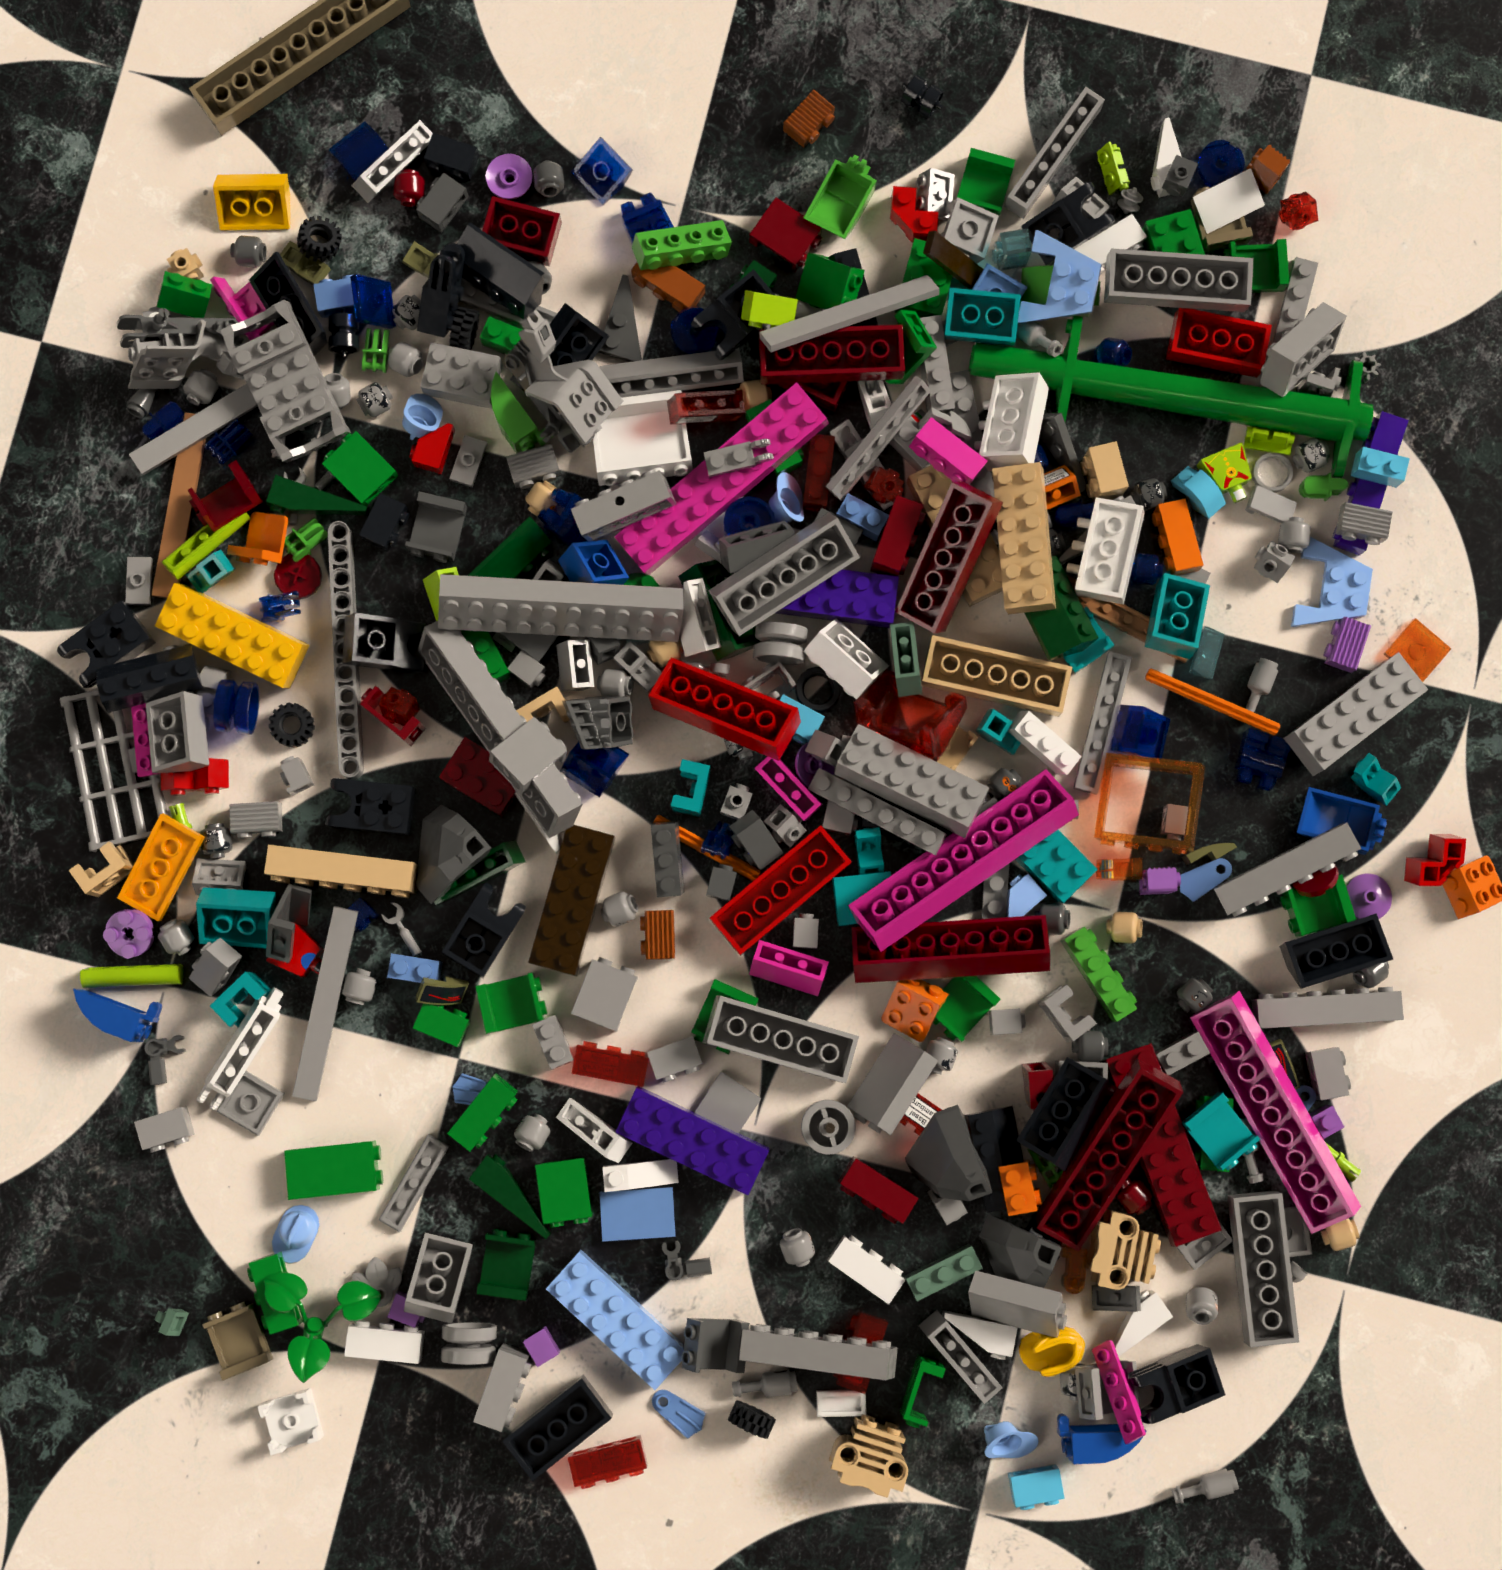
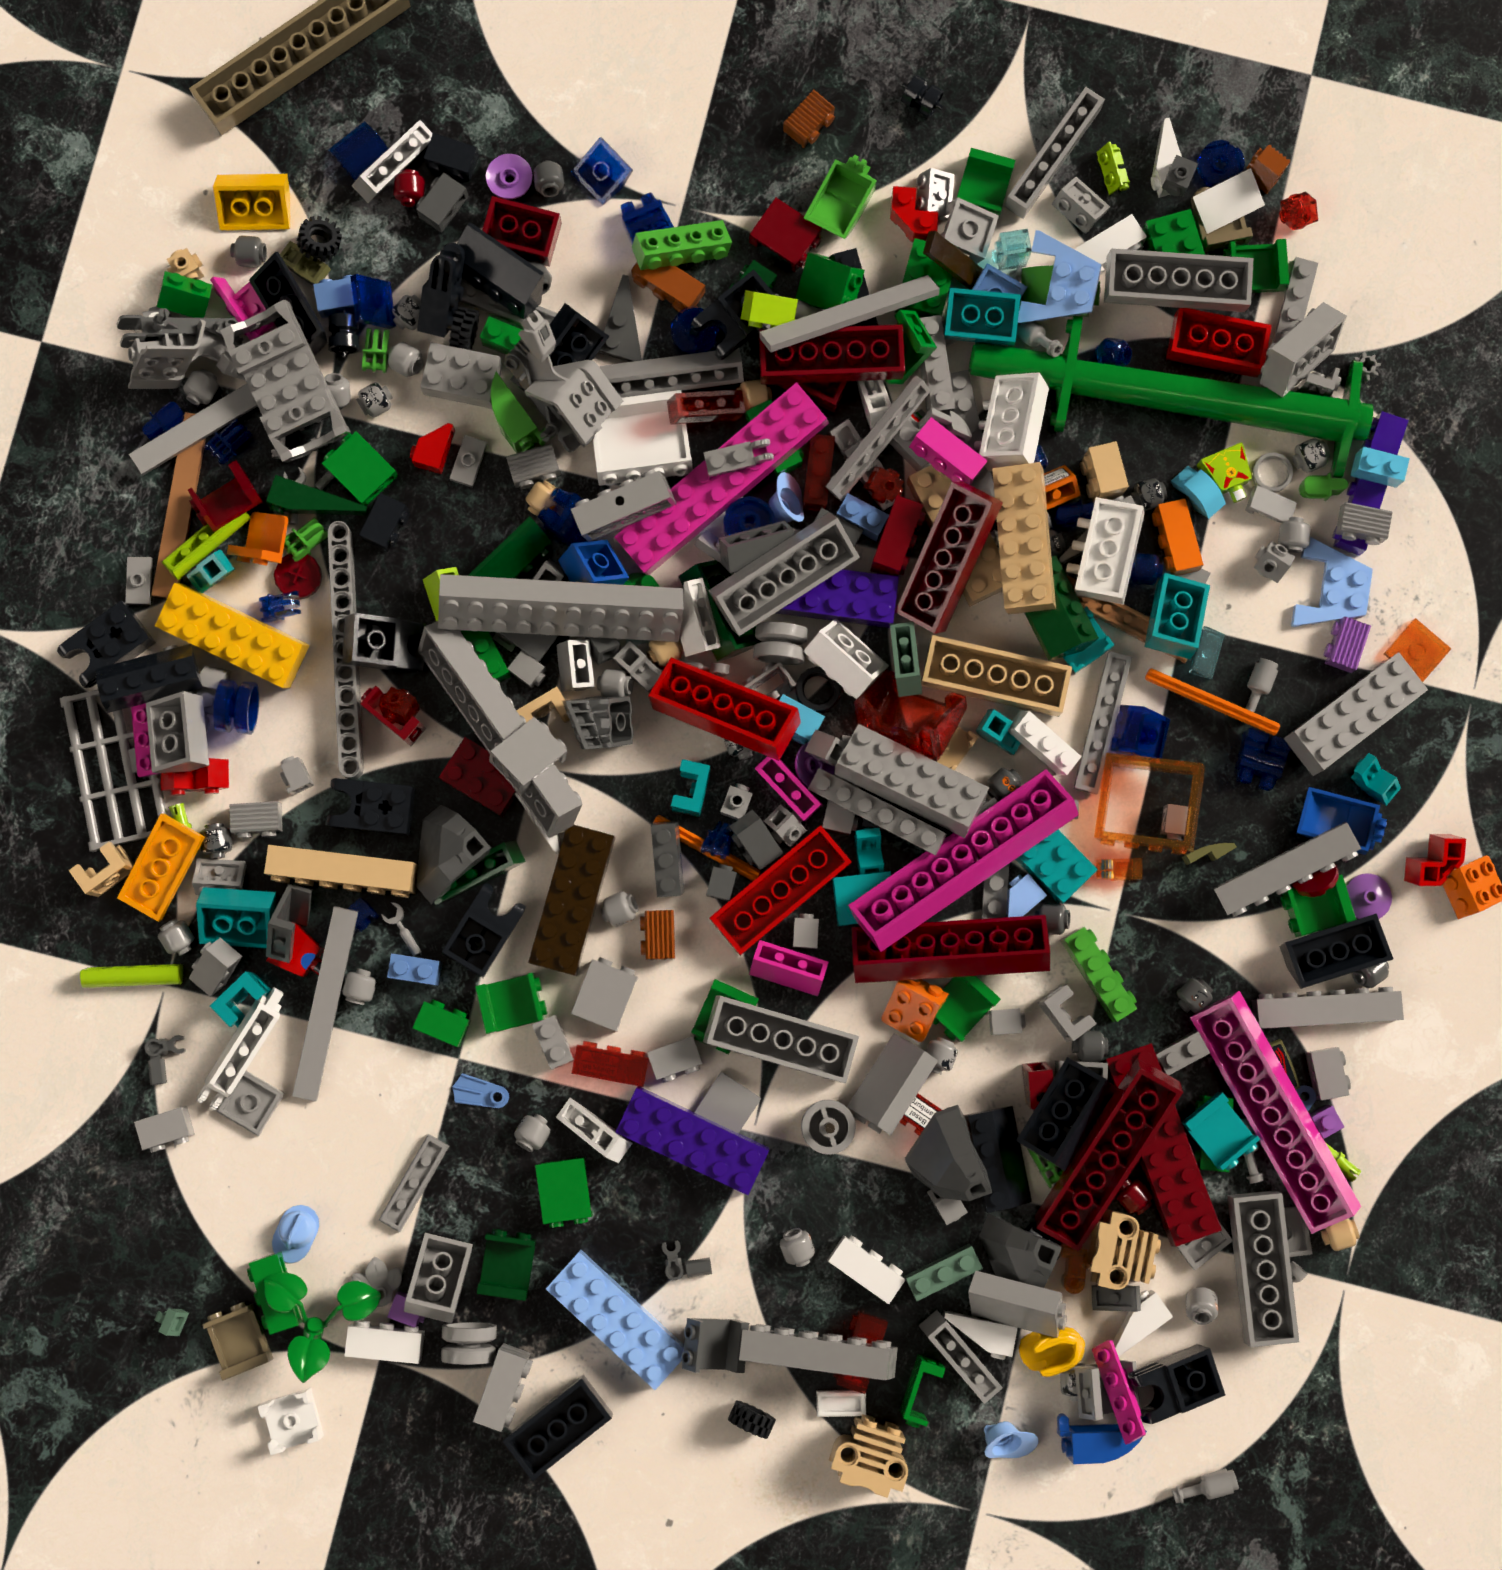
blue piece [73,988,162,1042] -> none
medium lavender plate [103,909,154,959] -> none
dark grey cone [126,389,157,419] -> none
black tyre [268,702,315,748] -> none
green brick [284,1140,383,1200] -> none
olive slope [402,241,439,279] -> none
light blue piece [402,394,443,440] -> none
dark grey panel [405,491,468,563] -> none
slope [416,976,469,1005] -> none
green brick [447,1073,518,1152] -> none
dark green slope [469,1154,551,1239] -> none
medium lavender panel [523,1326,560,1367] -> none
clear blue slope [560,742,629,798] -> none
clear red brick [568,1435,648,1489] -> none
medium blue tile [600,1187,676,1242] -> none
white slope [602,1159,679,1192] -> none
medium blue piece [652,1390,706,1439] -> none
light grey piece [732,1369,798,1397] -> none
dark red brick [838,1156,919,1224] -> none
orange bracket [999,1159,1042,1216] -> none
medium azure brick [1008,1464,1065,1510] -> none
black brick [1021,182,1115,266] -> none
dark grey wing [1039,413,1086,493] -> none
tan head [1106,912,1143,944] -> none
light grey wheel [1117,187,1143,214] -> none
medium lavender brick [1139,867,1181,895] -> none
medium blue piece [1180,858,1232,902] -> none
lime hinge [1244,426,1295,455] -> none

